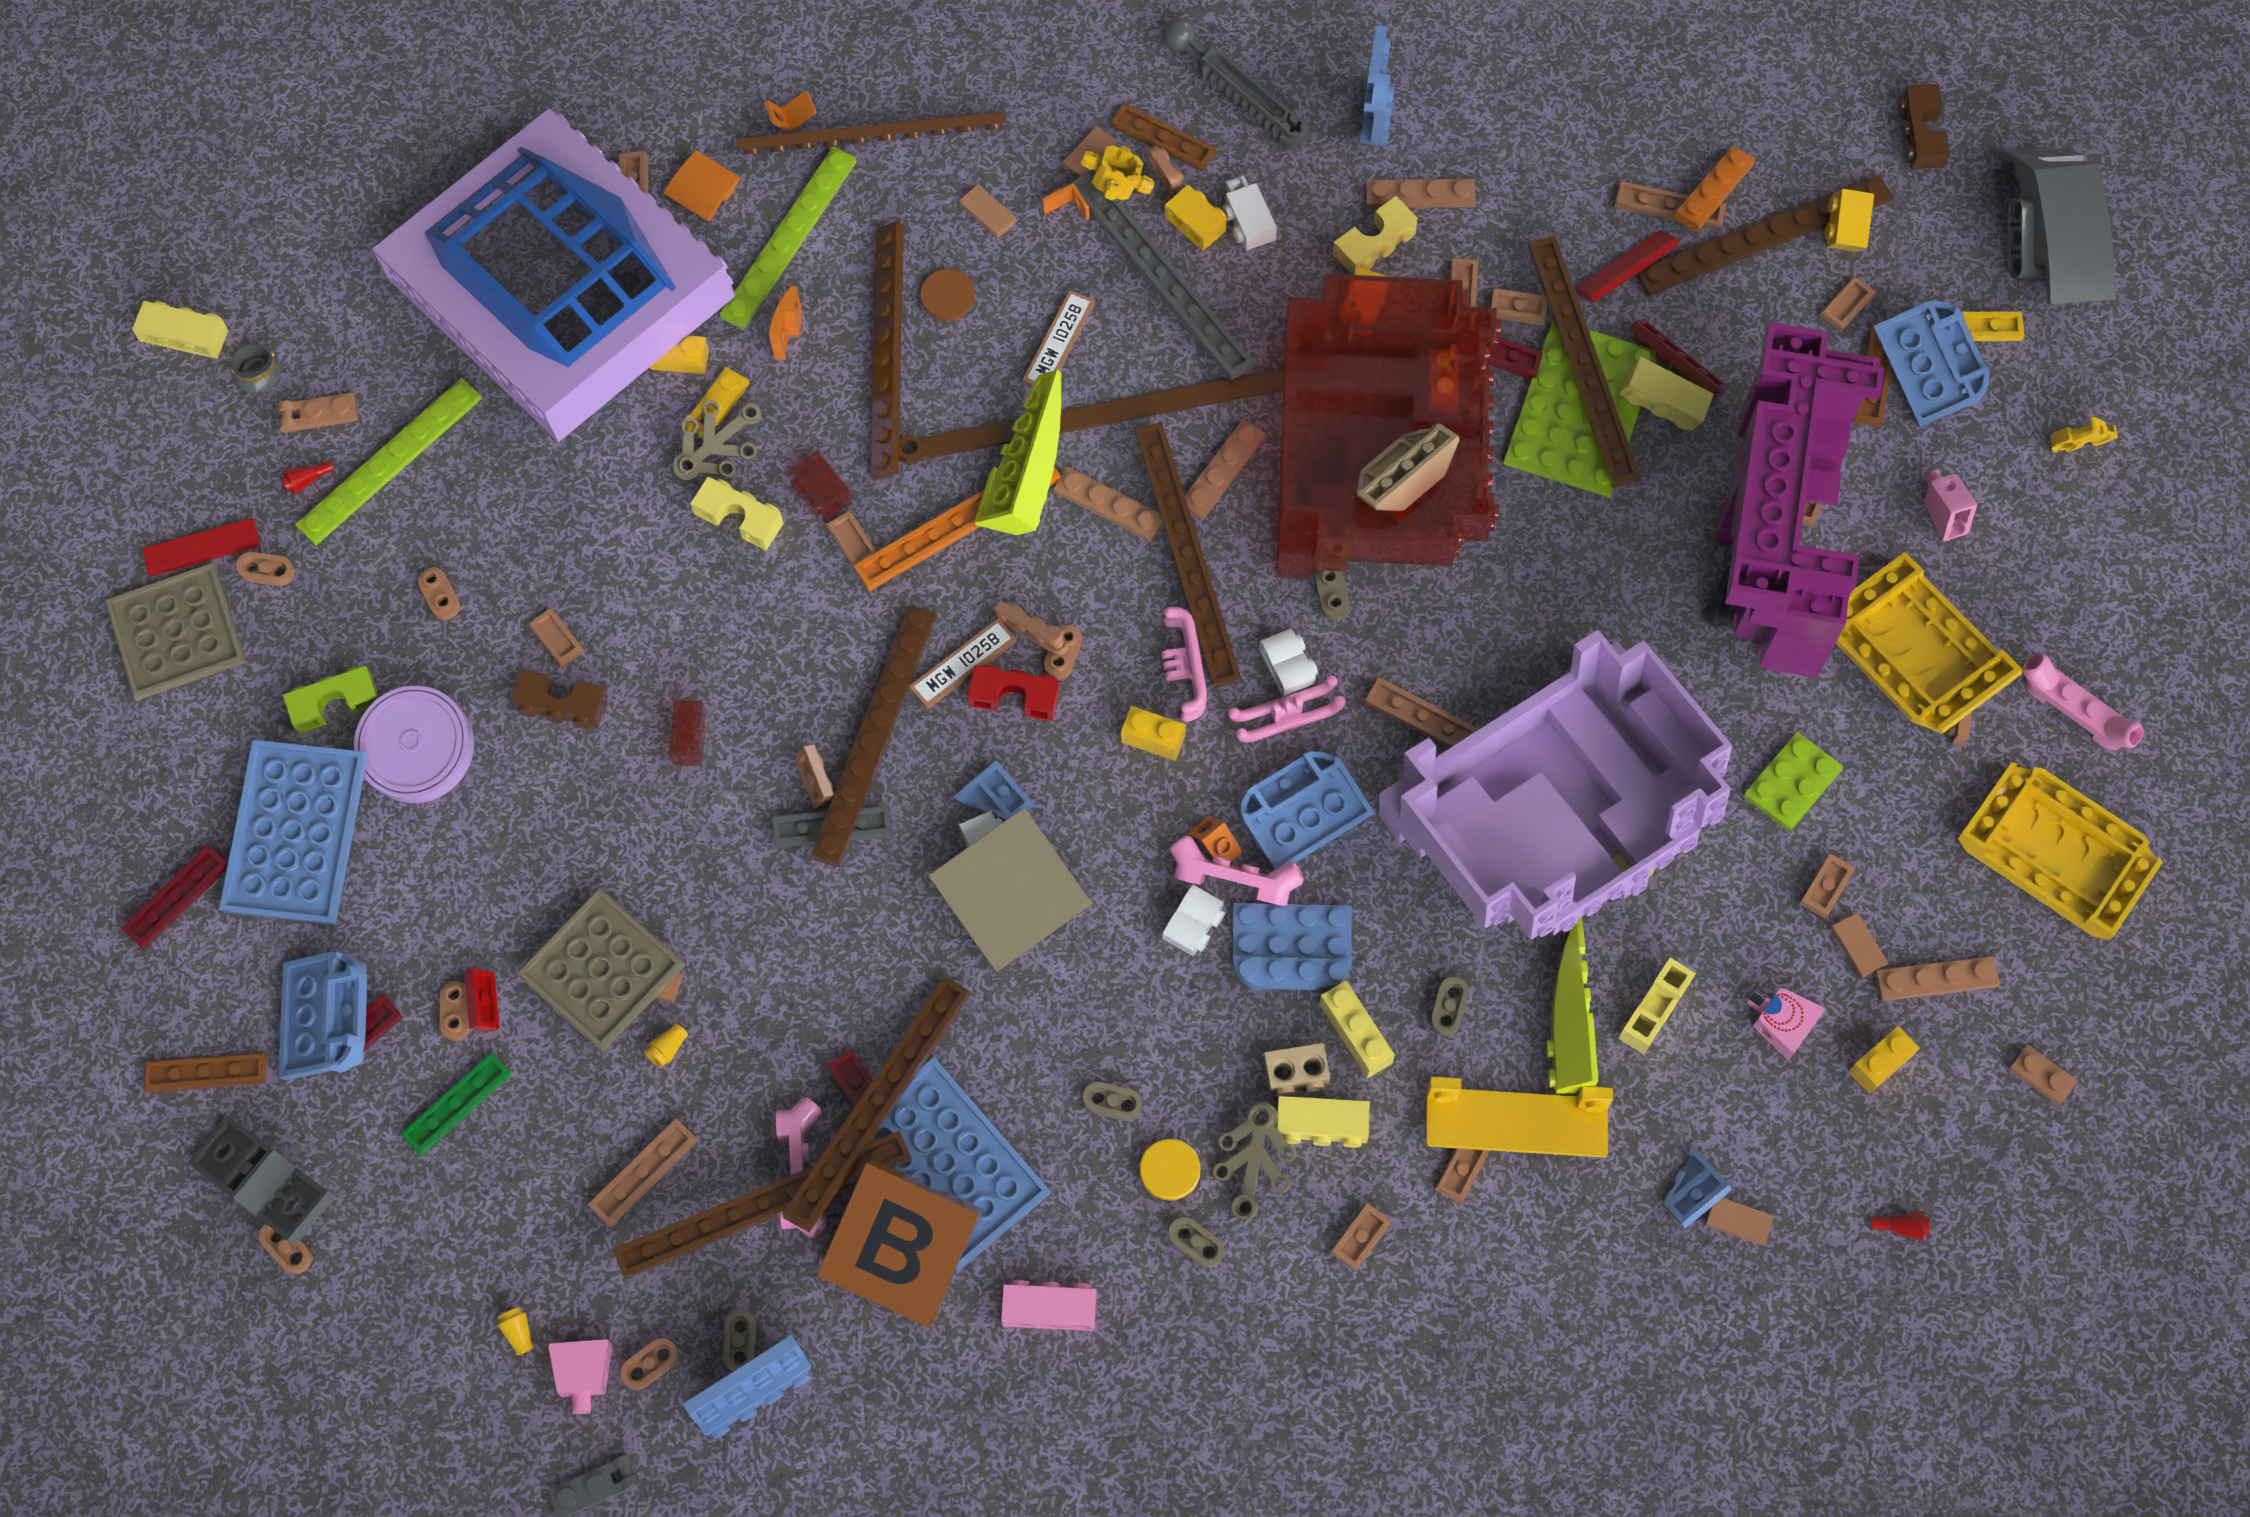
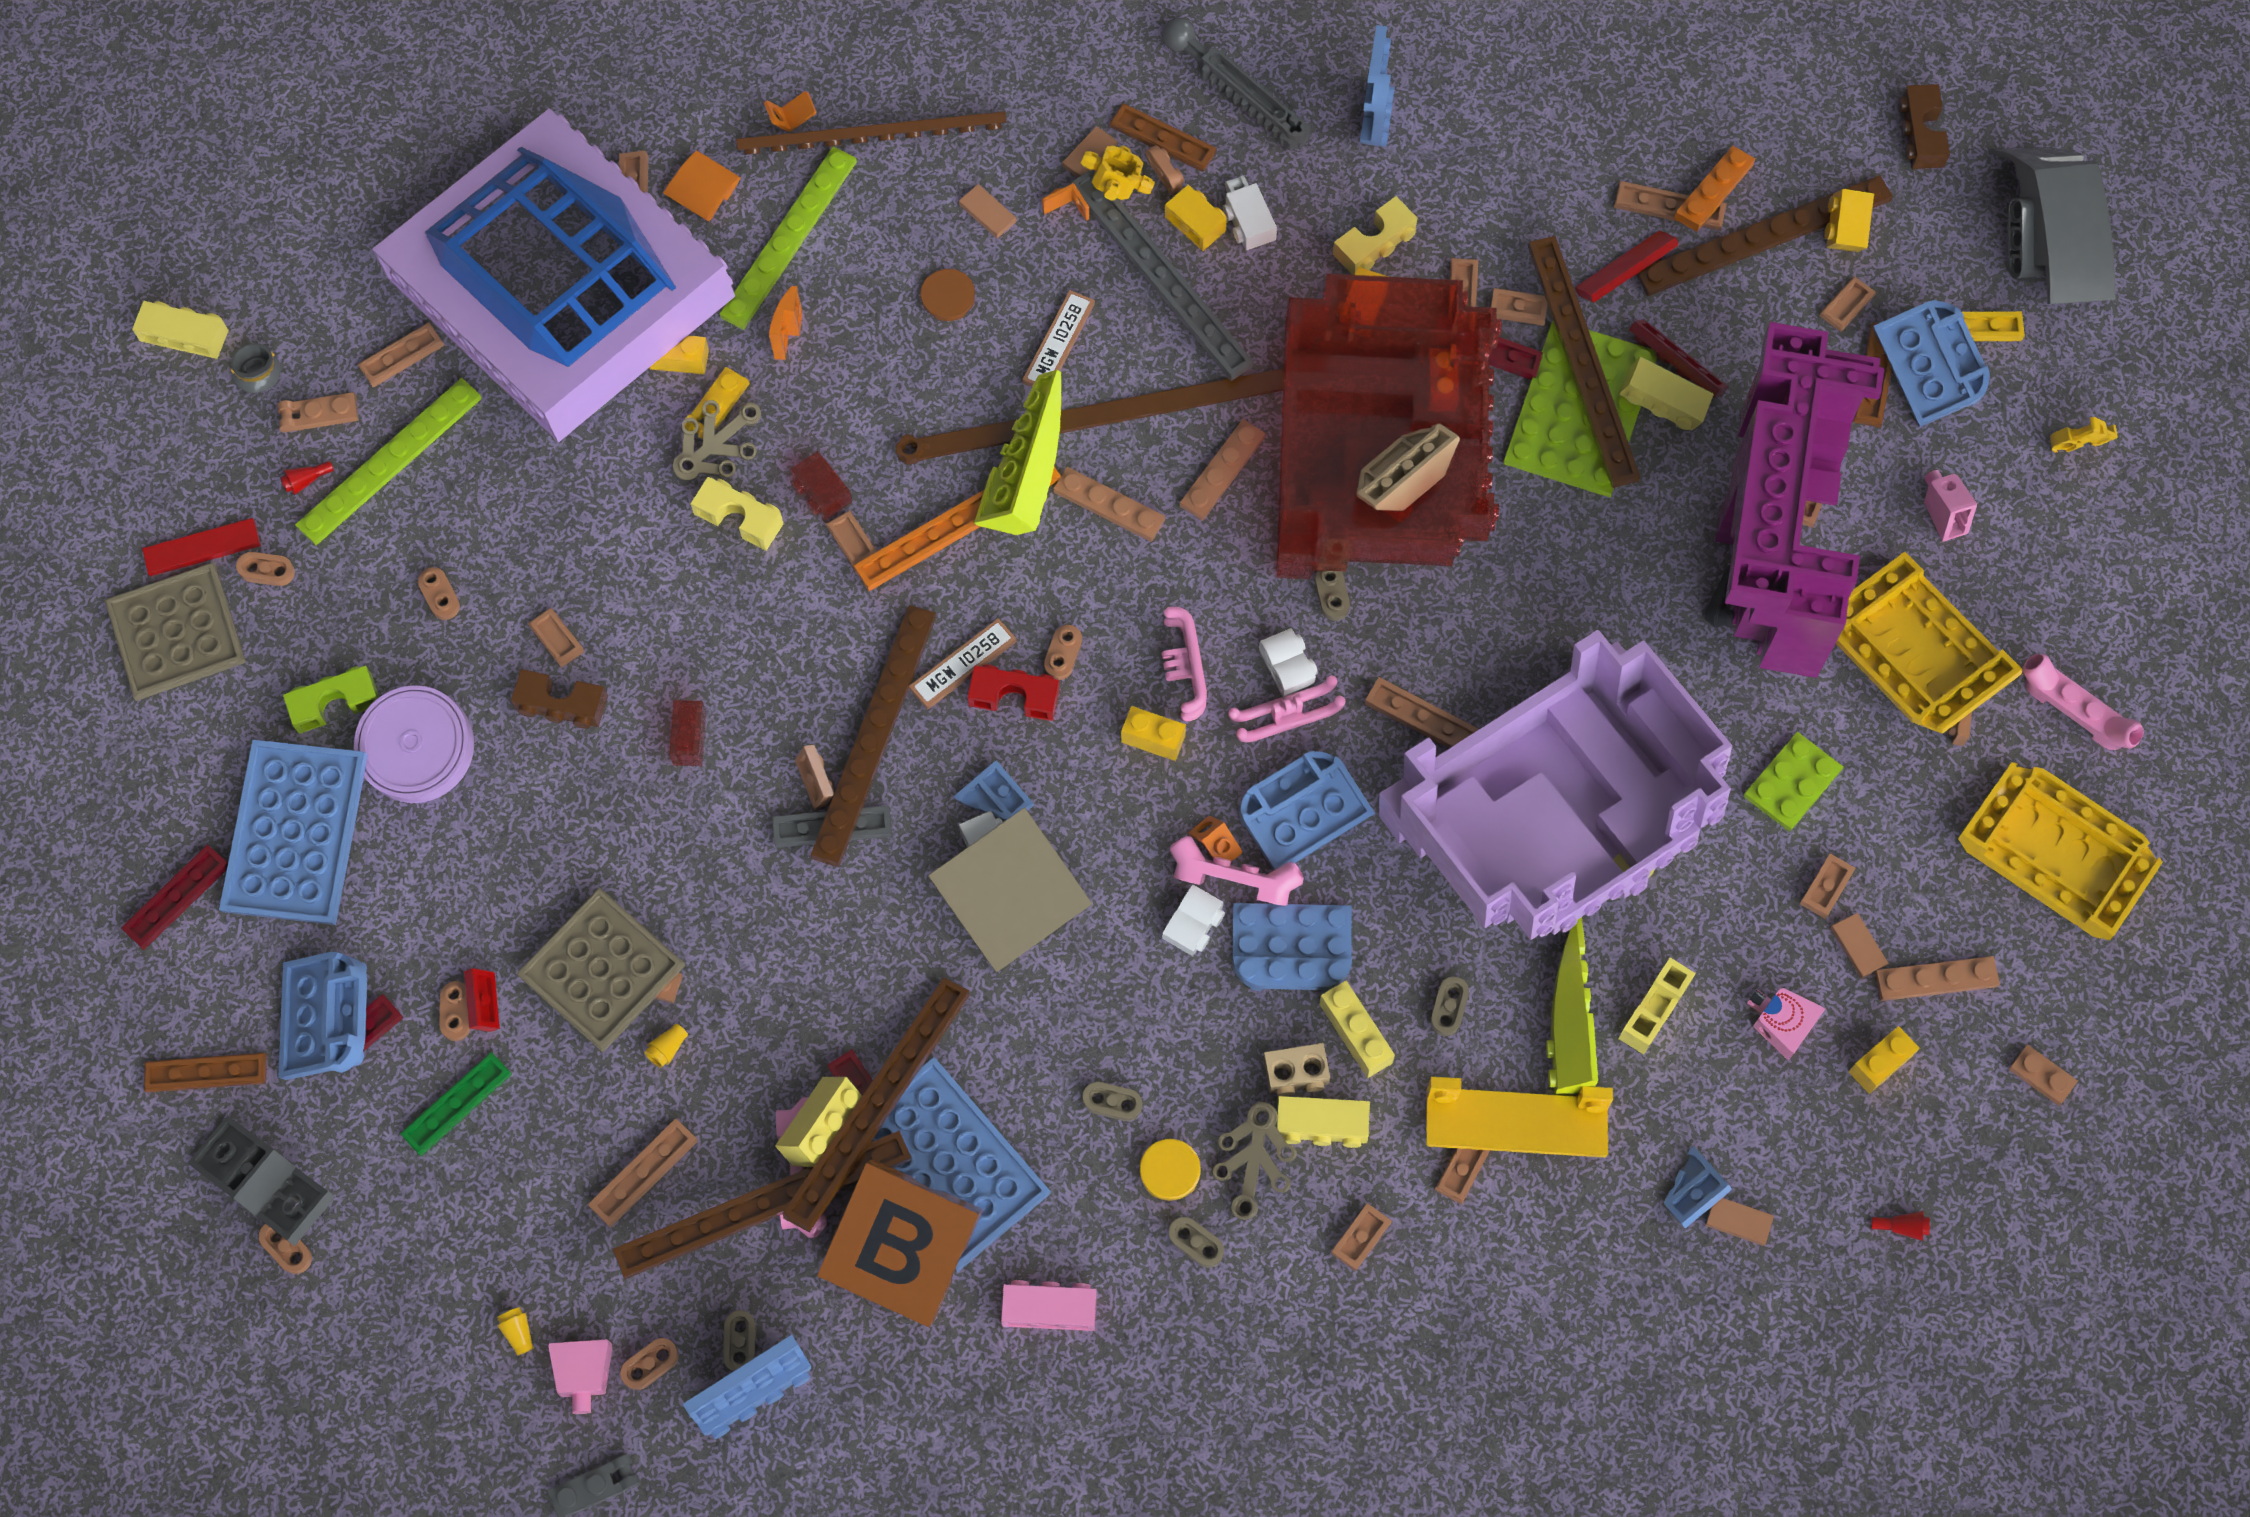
reddish brown plate [870,221,904,479] -> none
nougat plate [994,601,1068,655] -> none
reddish brown plate [1135,422,1241,689] -> none
nougat plate [1366,179,1476,208] -> none
none -> nougat tile [358,322,444,387]
none -> light yellow brick [775,1077,862,1167]

